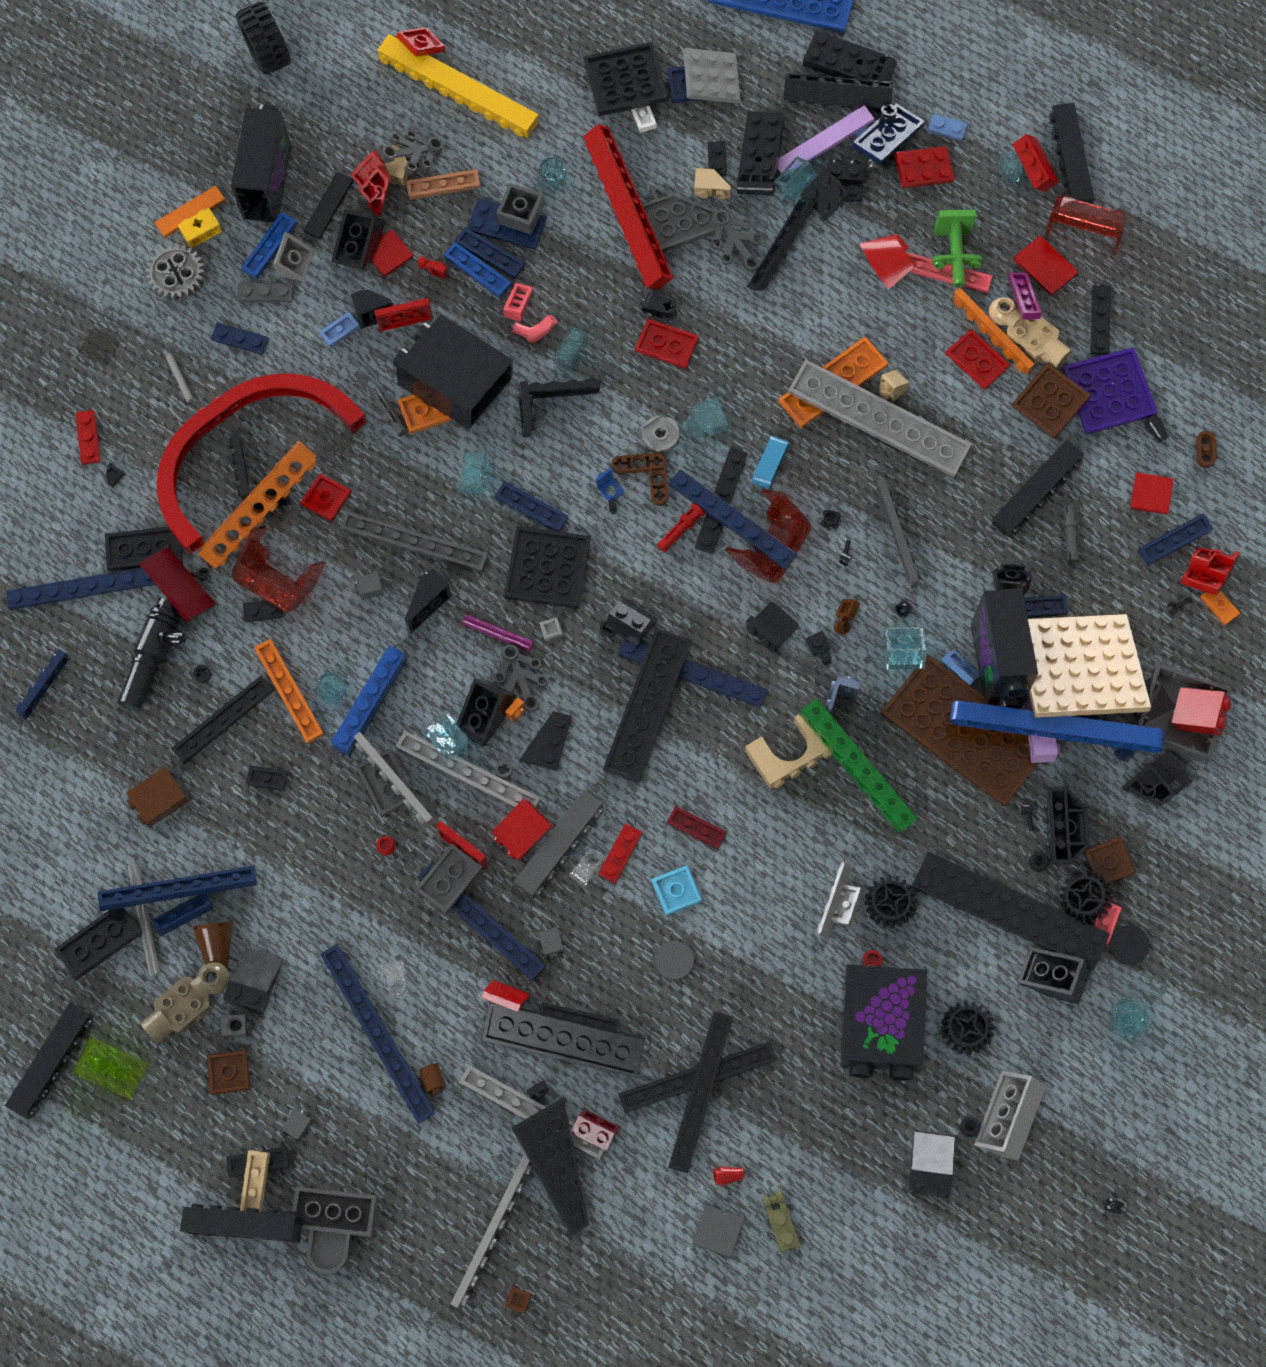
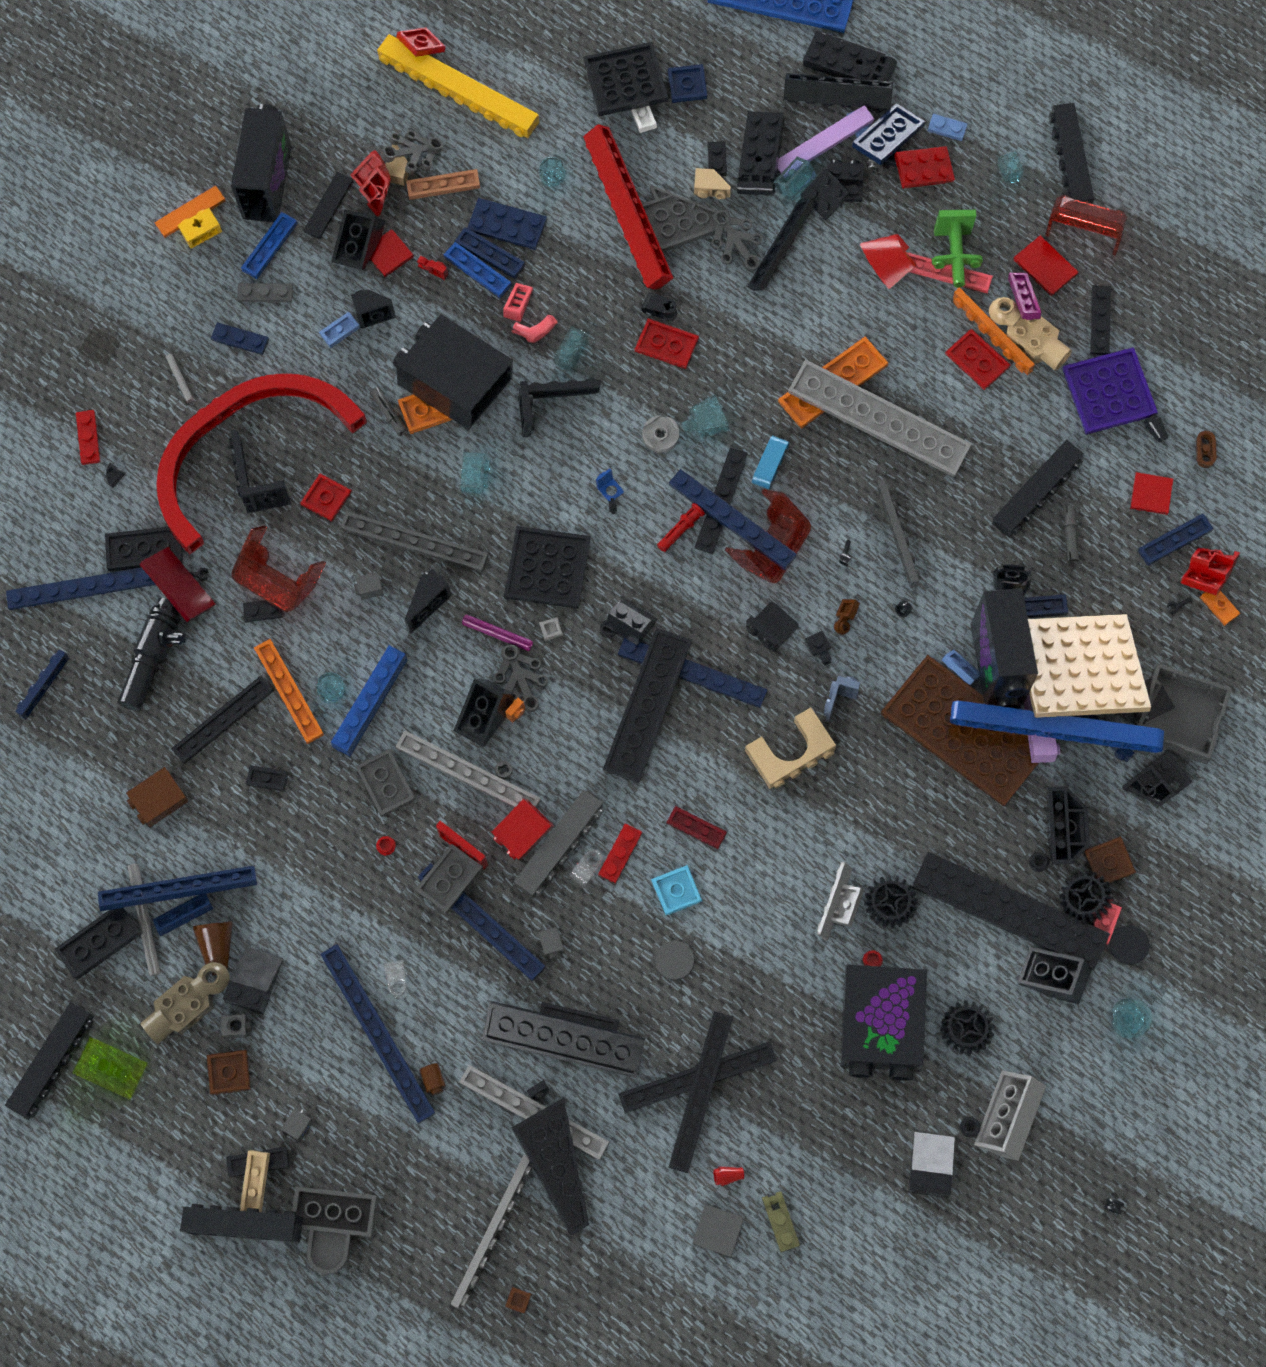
light grey gear [145,244,206,301] -> none
black bush [193,665,211,683] -> none
orange brick [198,441,316,569] -> none
black tyre [235,1,291,75] -> none
light grey slope [273,232,315,282] -> none
light grey plate [354,732,434,827] -> none
red tile [374,298,433,332] -> none
clear light blue bracket [425,714,469,759] -> none
red tile [481,980,530,1011] -> none
dark blue plate [495,481,569,532] -> none
dark grey brick [496,183,545,235] -> none
black wing [519,711,572,771] -> none
bracket [571,1109,620,1151] -> none
reddish brown beam [611,453,668,506] -> none
light grey plate [683,48,740,103] -> none
green brick [799,698,917,833] -> none
black plate [821,510,841,529] -> none
tan slope [879,370,909,403] -> none
black bush [880,104,897,122] -> none
clear light blue brick [883,627,927,670] -> none
reddish brown plate [1011,363,1091,439] -> none
red brick [1012,134,1059,192] -> none
black hand [1021,804,1034,832] -> none
brick [1171,687,1231,735] -> none

